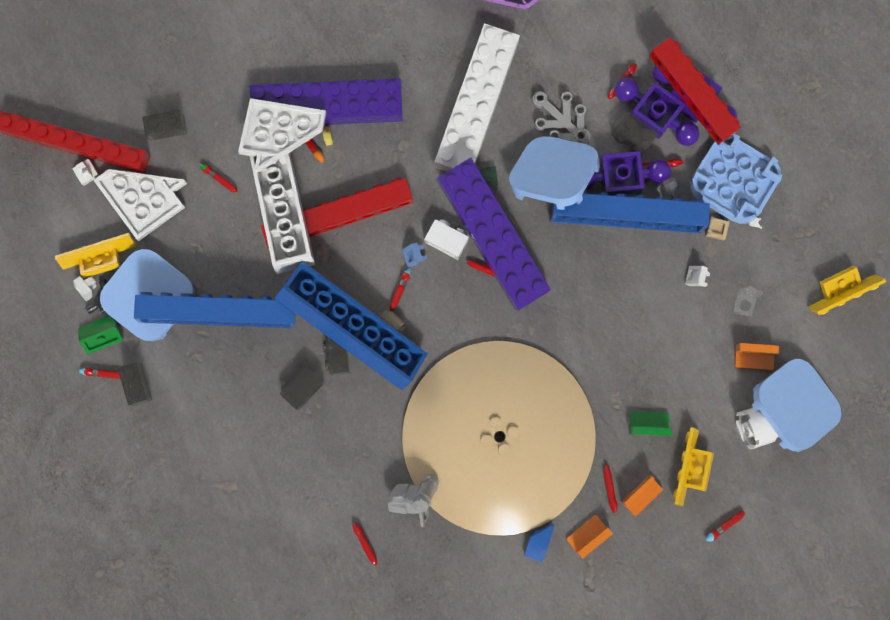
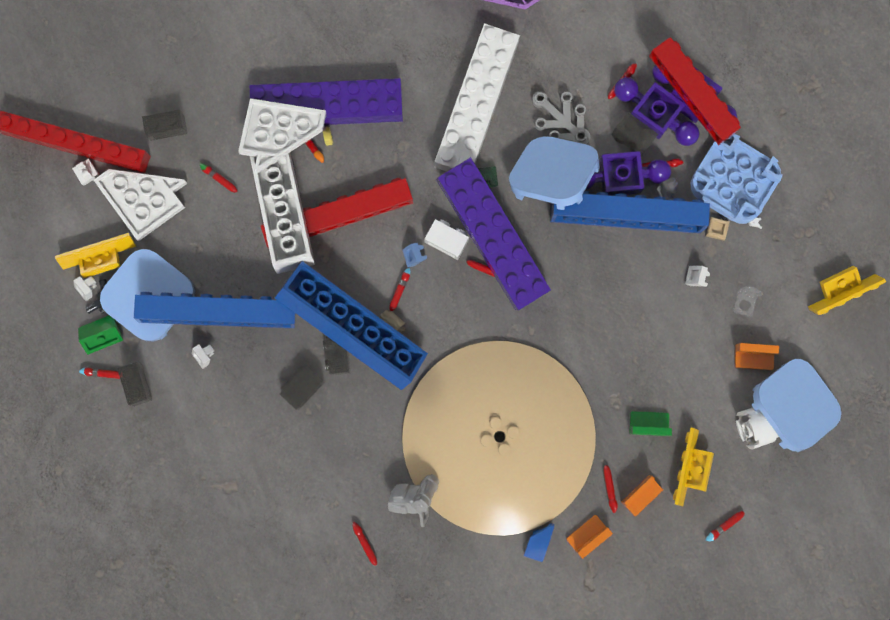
none -> white tile [191,345,214,369]

